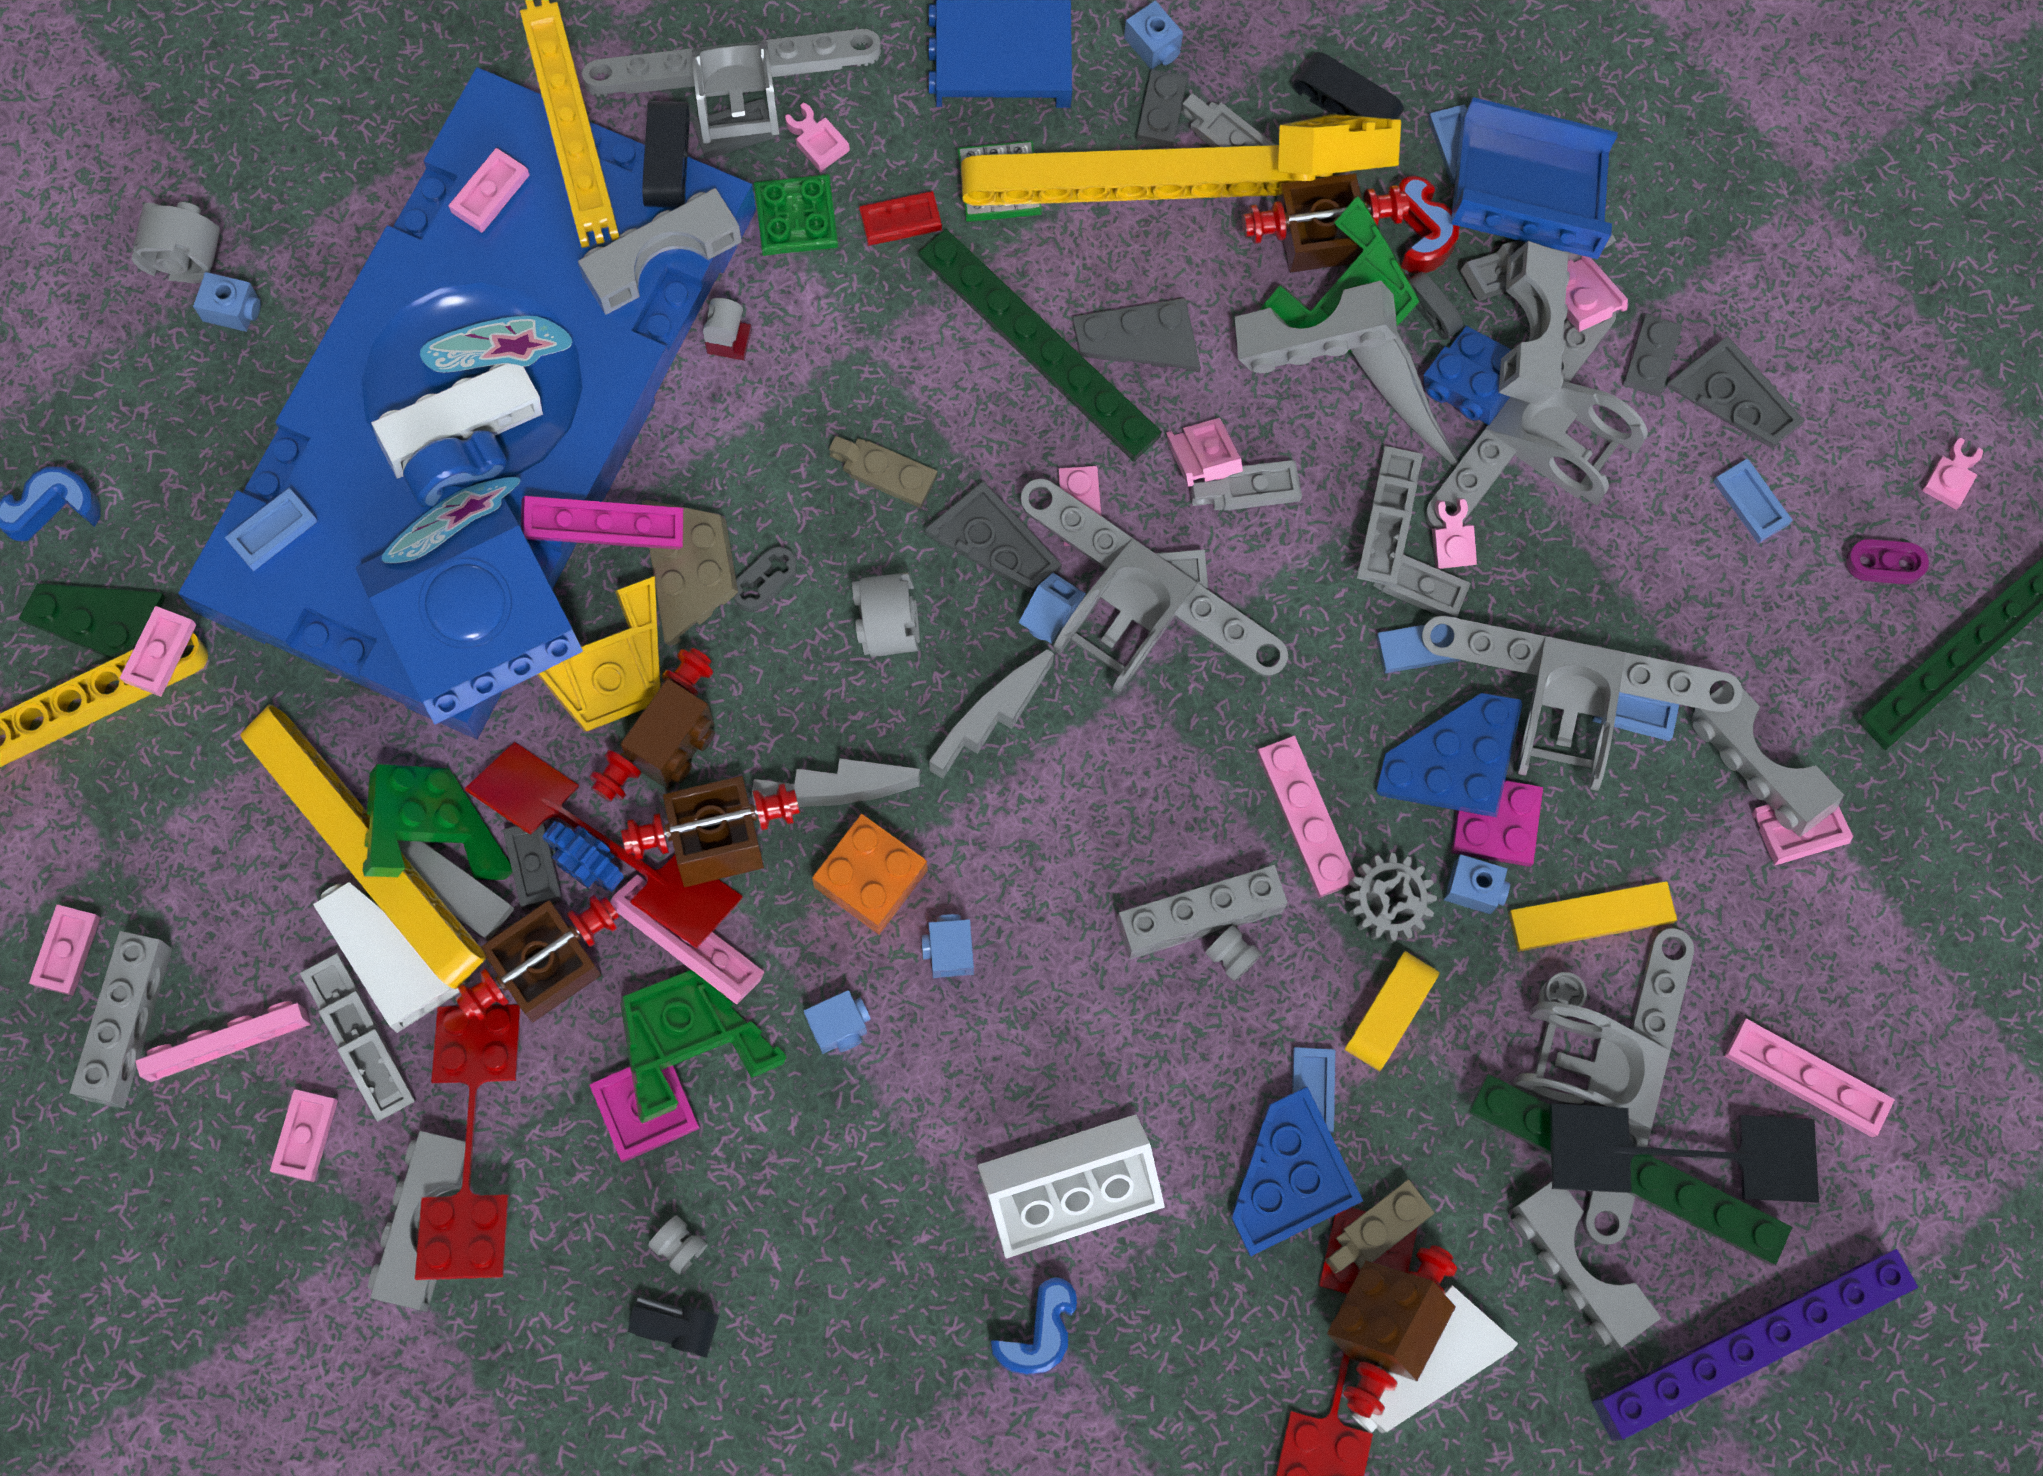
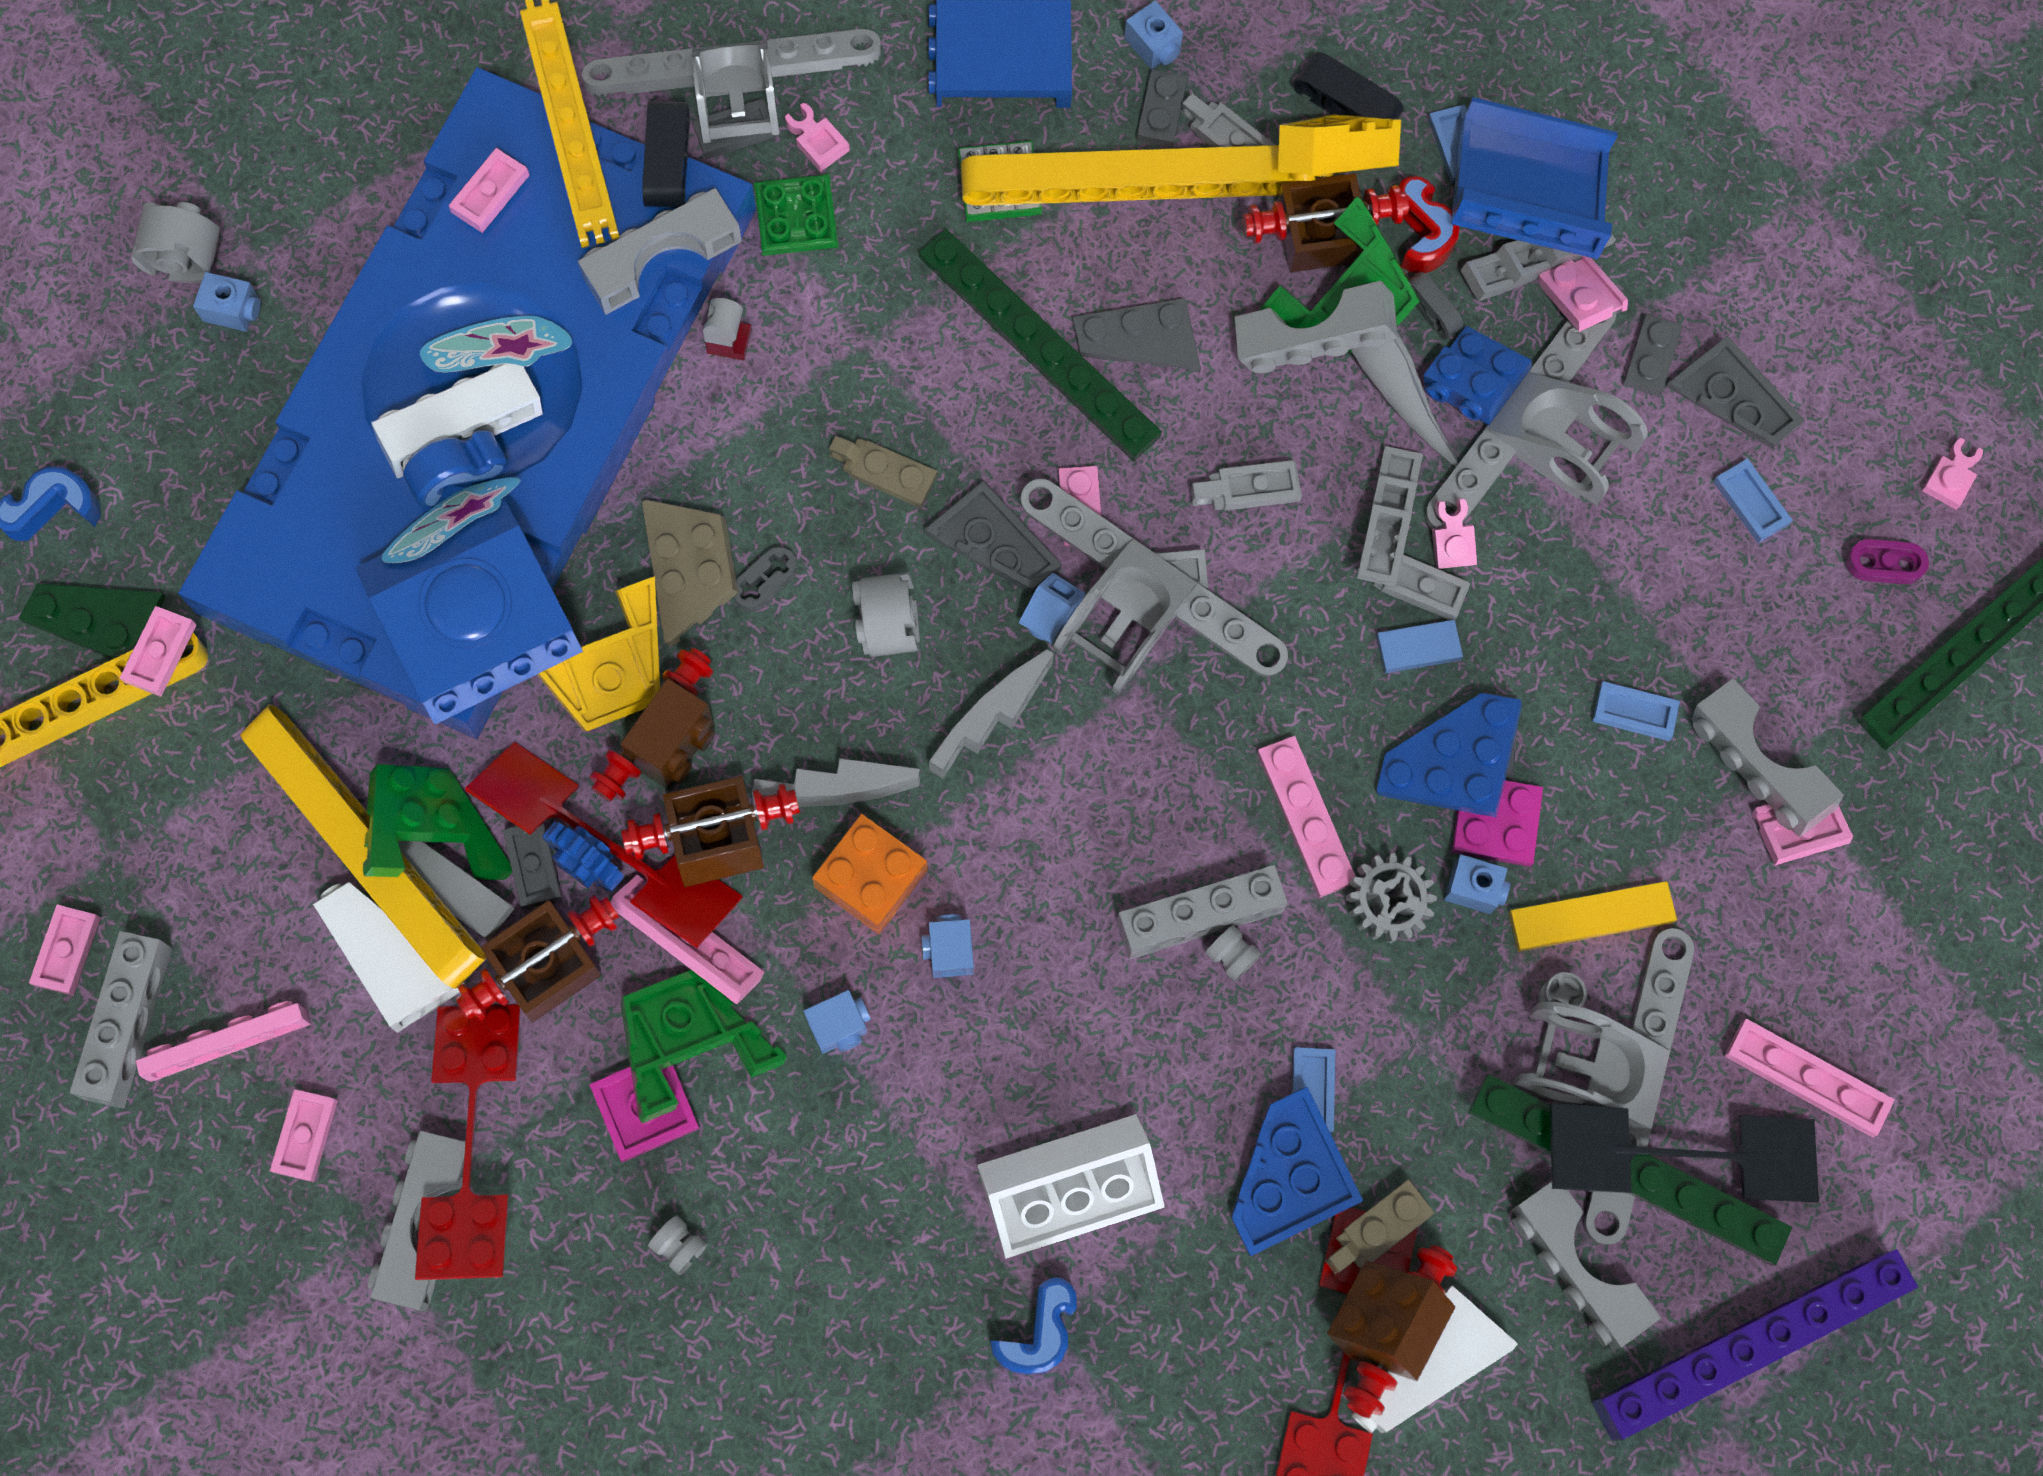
medium blue tile [225,488,318,571] -> none
light grey slope [300,952,415,1122] -> none
dark pink plate [521,496,683,550] -> none
black piece [628,1296,719,1358] -> none
red plate [859,191,942,246] -> none
bright pink plate [1166,418,1243,487] -> none
yellow beam [1344,951,1440,1072] -> none
light grey piece [1422,616,1743,791] -> none
light grey arch [1499,241,1570,406] -> none

